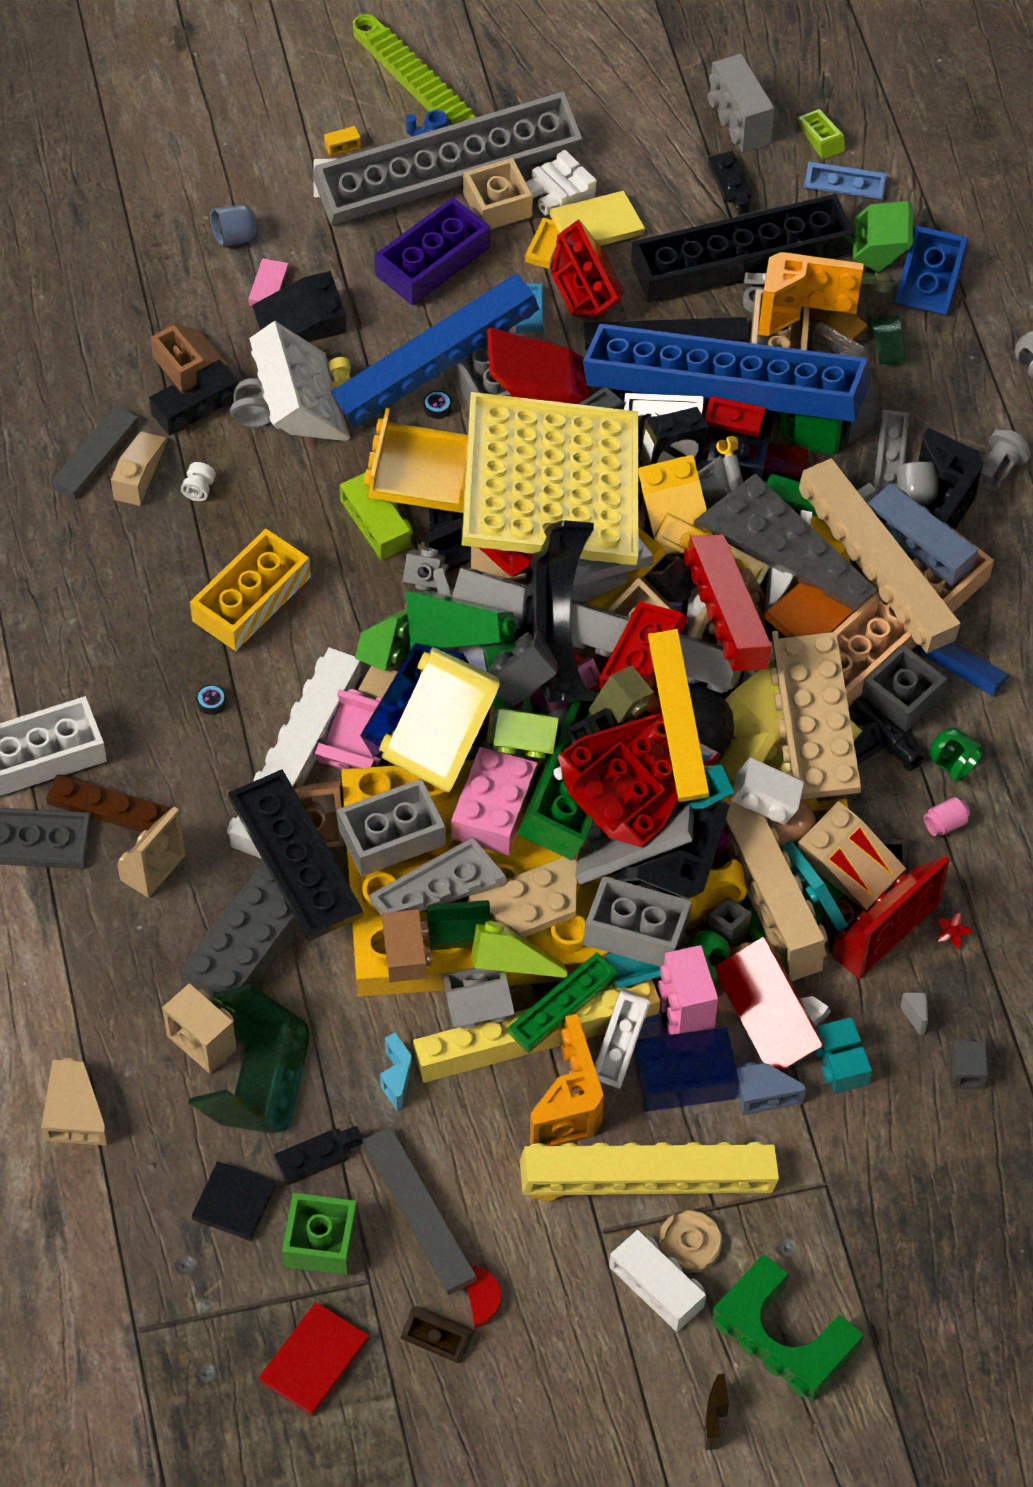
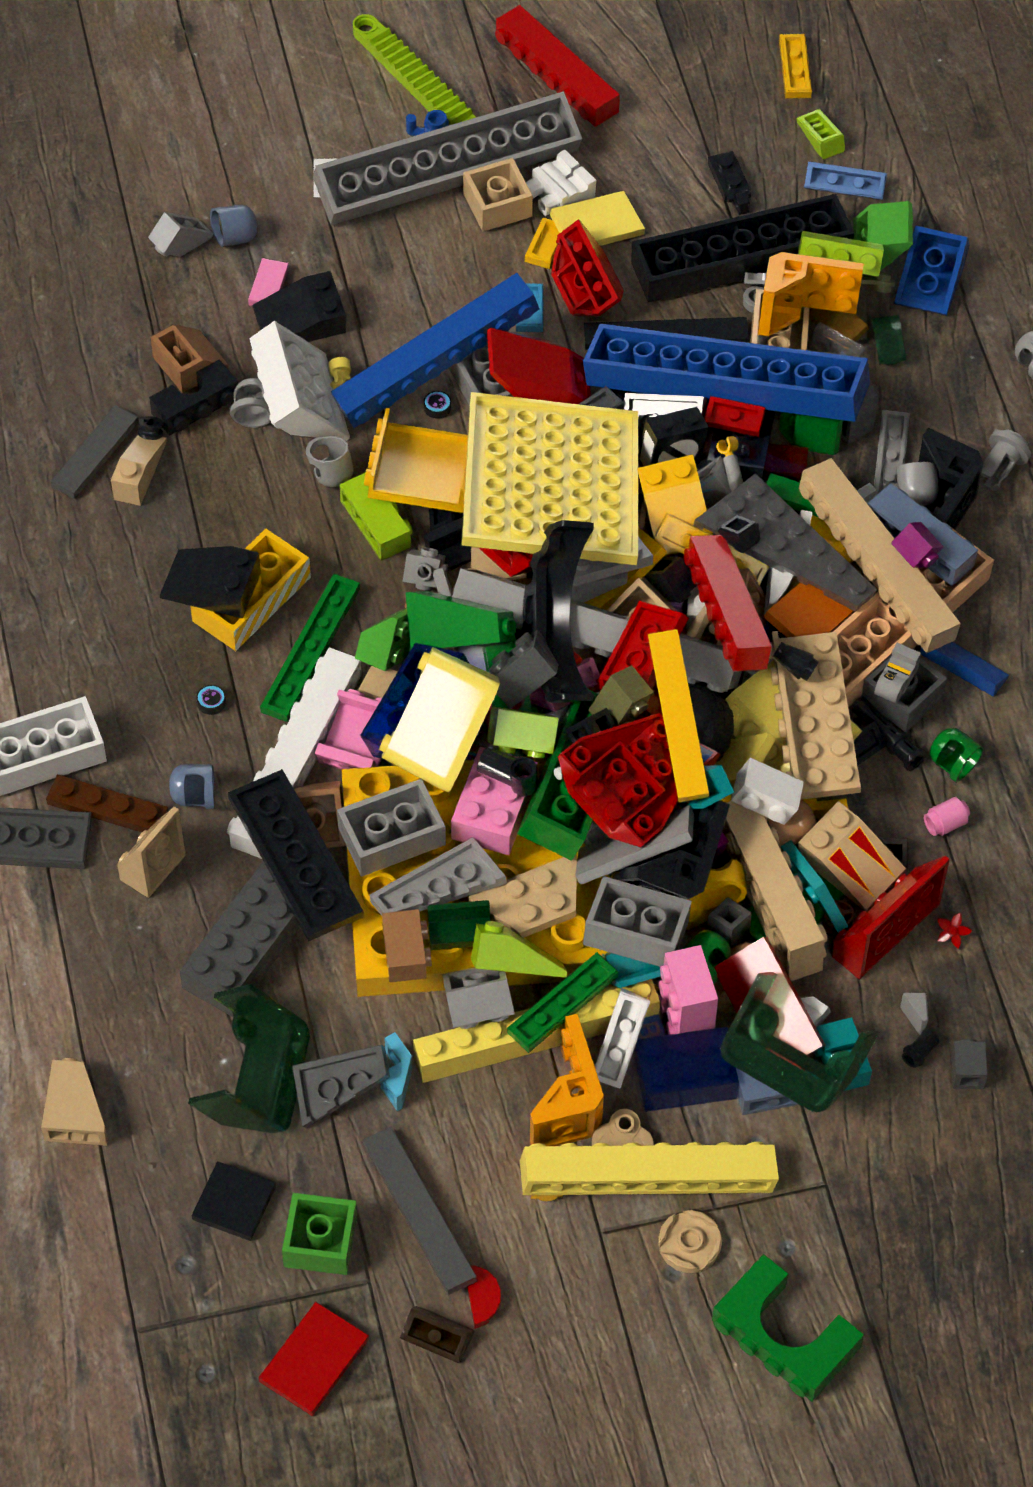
tan brick [162,983,237,1074] -> none
white wheel [181,462,216,501] -> none
black hinge [274,1126,363,1185] -> none
yellow piece [324,126,361,157] -> none
dark purple brick [375,197,490,306] -> none
white brick [609,1230,706,1332] -> none
dark brown slope [704,1373,729,1450] -> none
light grey brick [708,53,774,153] -> none
none -> black bush [138,416,164,440]
none -> light grey slope [148,212,214,257]
none -> black slope [160,546,261,618]
none -> sand blue helmet [169,764,214,809]
none -> green plate [260,574,360,722]
none -> dark grey wing [293,1045,390,1128]
none -> light grey helmet [306,436,354,488]
none -> black piece [477,747,538,796]
none -> red brick [495,5,620,127]
none -> tan plate [592,1109,654,1146]
none -> black slope [717,515,760,553]
none -> clear green windscreen [721,972,879,1112]
none -> black cone [772,642,819,681]
none -> yellow tile [779,34,812,99]
none -> lime brick [798,231,884,277]
none -> light grey leg [874,642,921,704]
none -> magenta brick [891,522,943,568]
none -> black pin [902,1029,939,1068]

